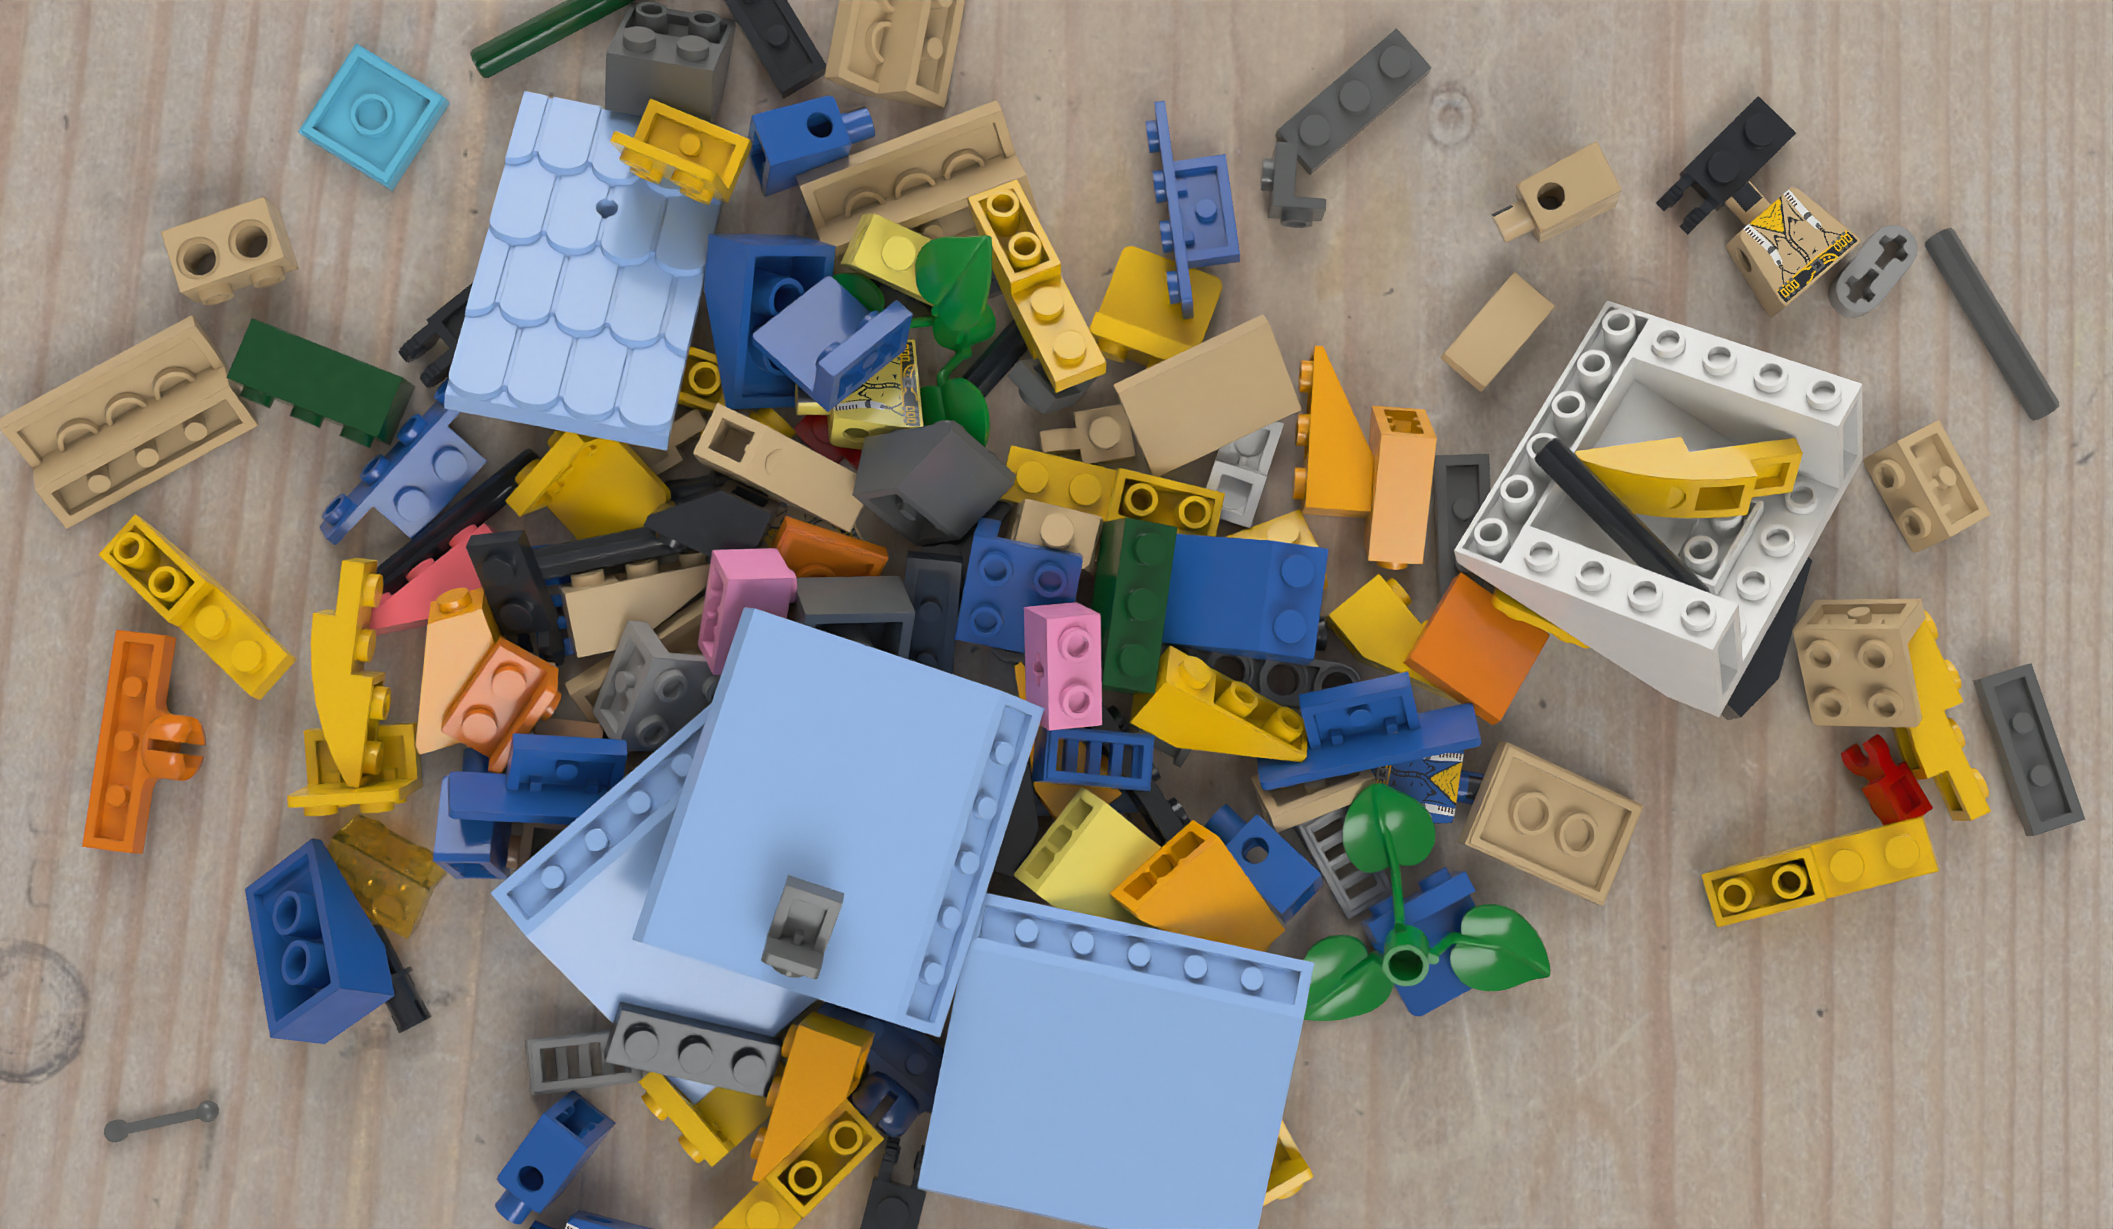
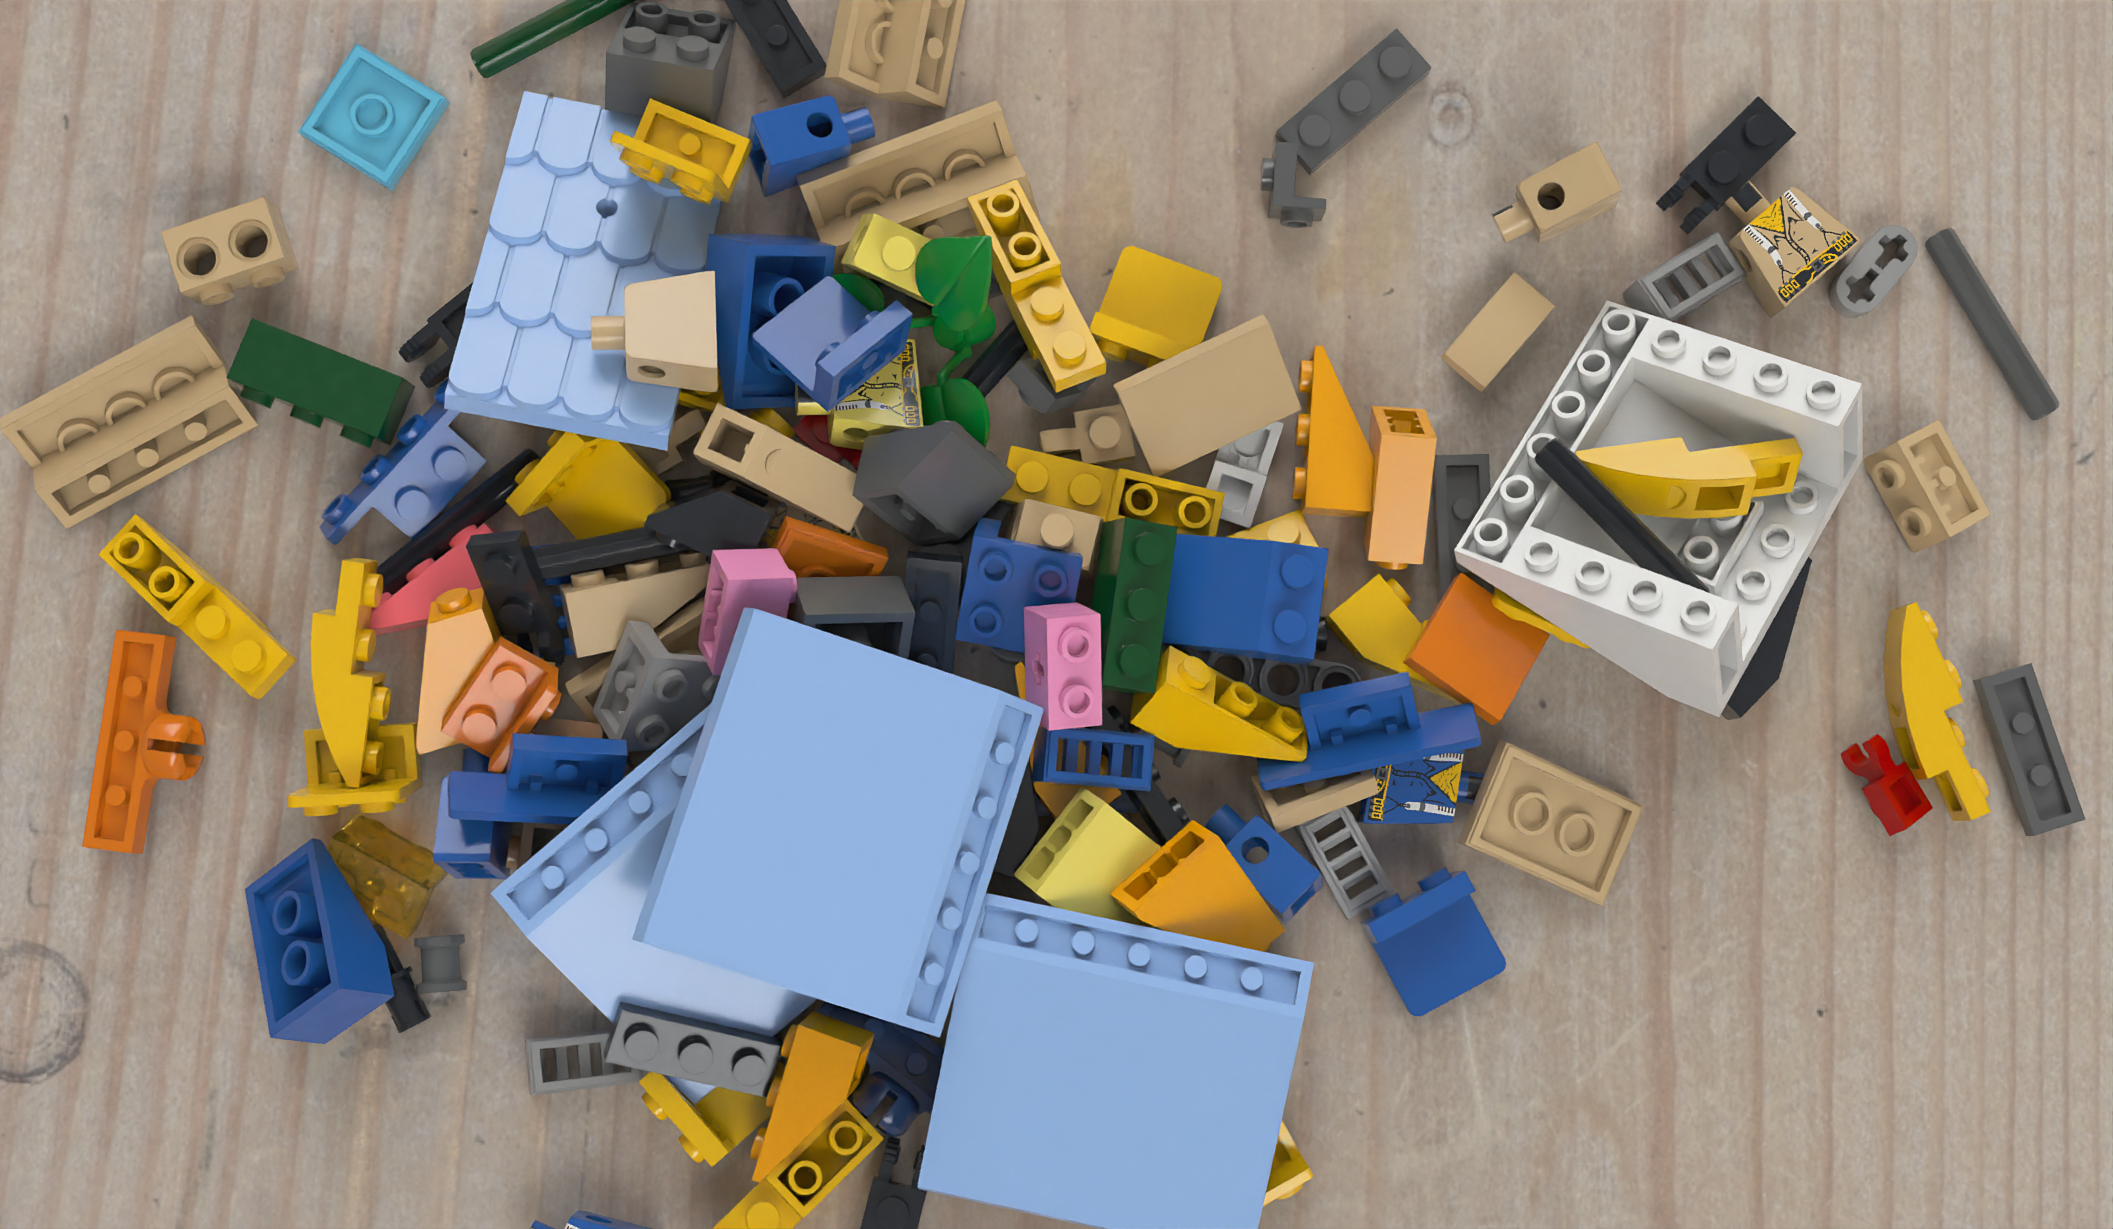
dark grey hinge [104,1100,219,1142] -> none
blue torso [495,1090,616,1224] -> none
dark grey bracket [761,875,844,979] -> none
bracket [1145,101,1240,320] -> none
green plant [1303,783,1551,1021] -> none
yellow slope [1701,816,1940,927] -> none
tan bracket [1793,598,1925,727] -> none
none -> dark grey bush [414,934,467,994]
none -> tan torso [591,271,718,392]
none -> light grey slope [1623,231,1748,323]

